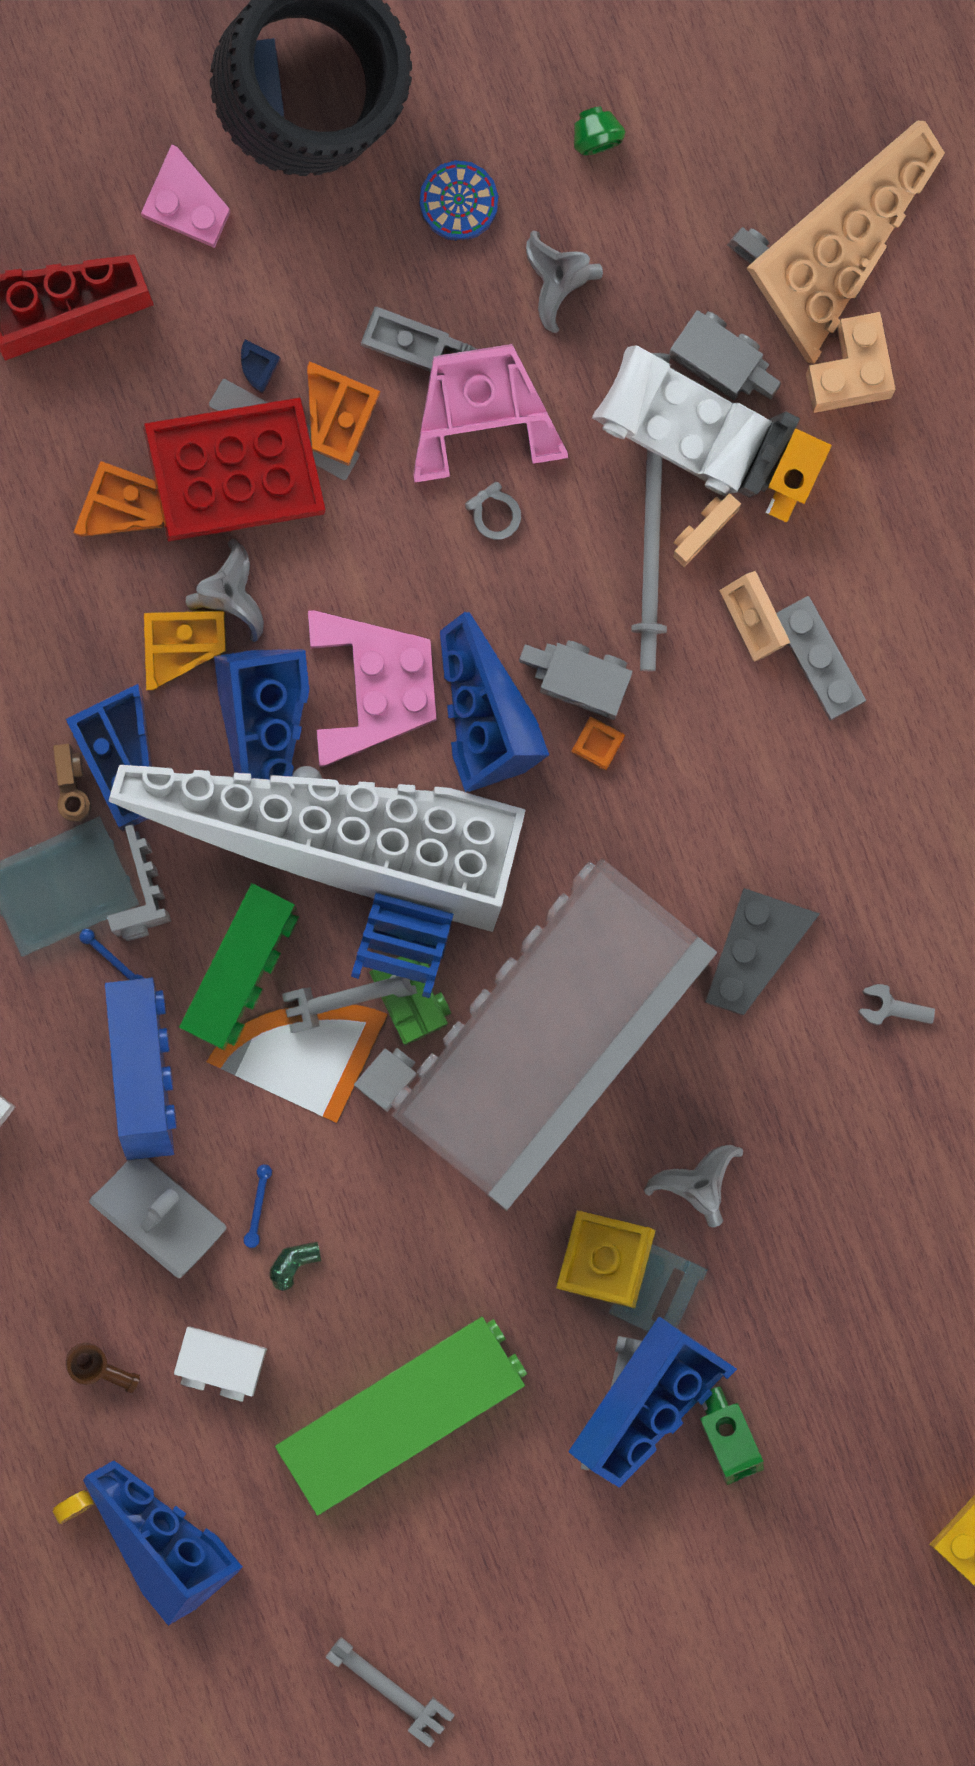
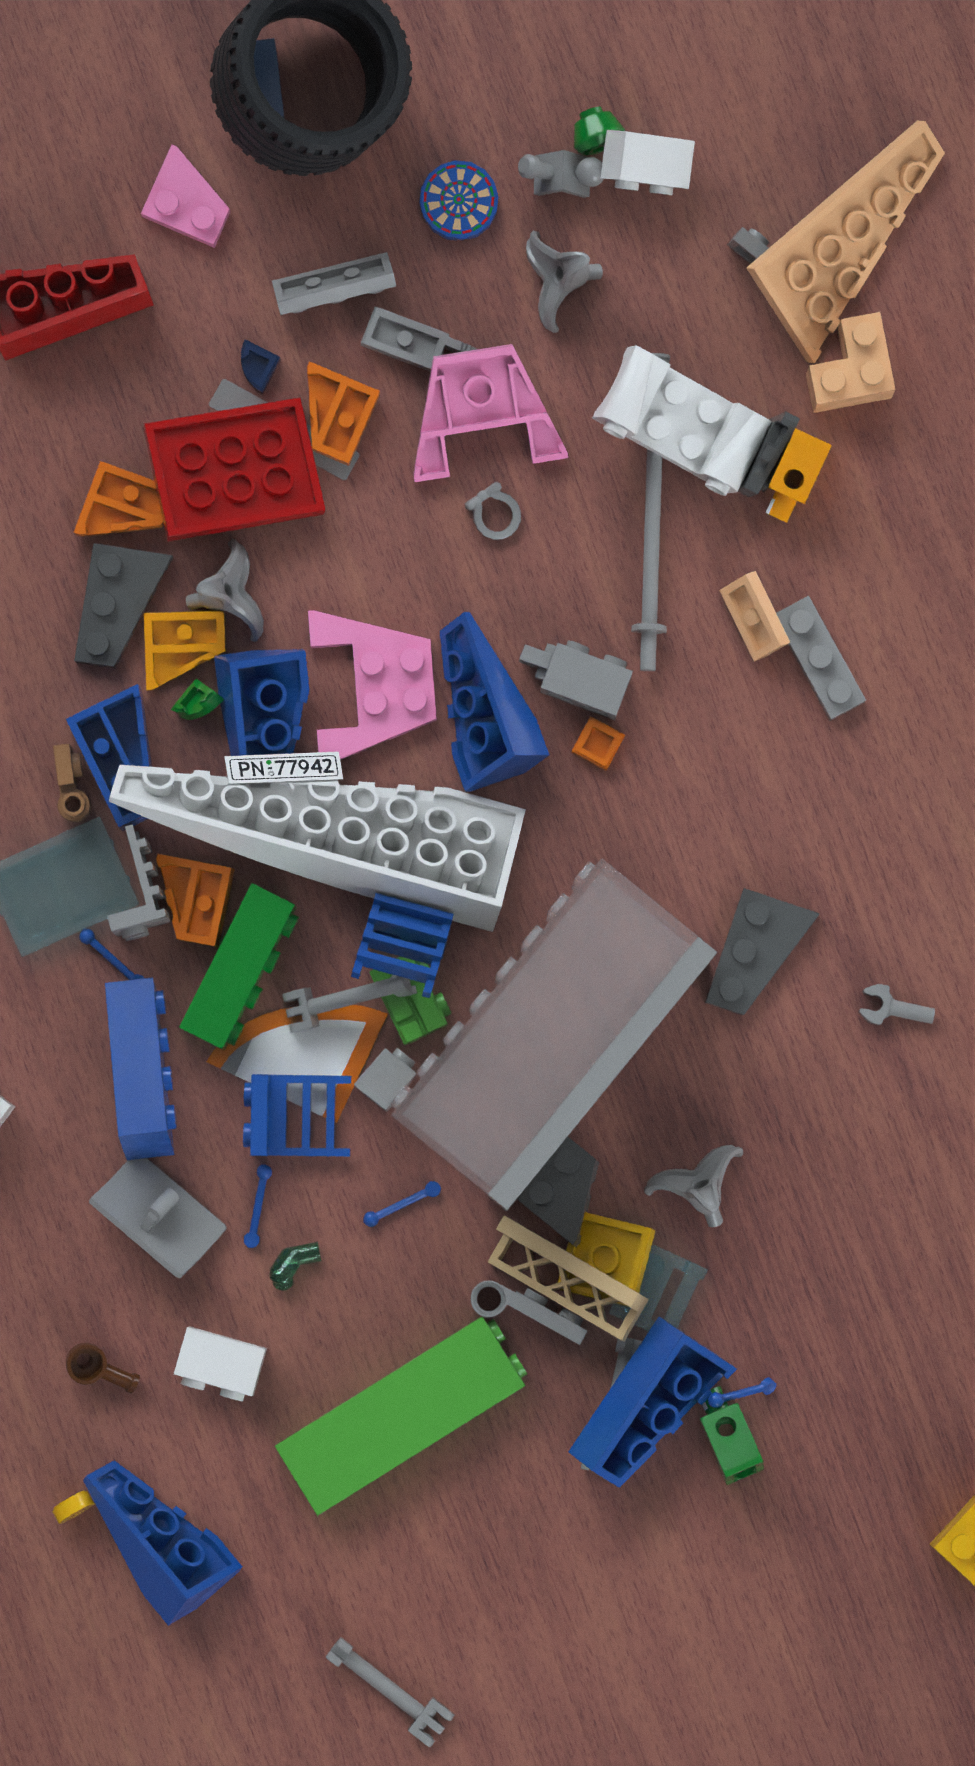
light grey hinge [669,310,781,401] -> none
light nougat plate [673,493,741,567] -> none
none -> dark grey wing [74,543,173,669]
none -> orange wing [156,854,235,948]
none -> green tile [171,679,224,720]
none -> white sticker [224,752,343,784]
none -> blue plate [243,1074,352,1157]
none -> light grey plate [272,252,396,315]
none -> blue hinge [363,1181,441,1227]
none -> light grey plate [471,1280,587,1345]
none -> tan fence [488,1216,649,1342]
none -> dark grey wing [517,1136,599,1247]
none -> light grey piece [518,150,604,198]
none -> white brick [600,130,695,195]
none -> blue hinge [708,1377,776,1408]

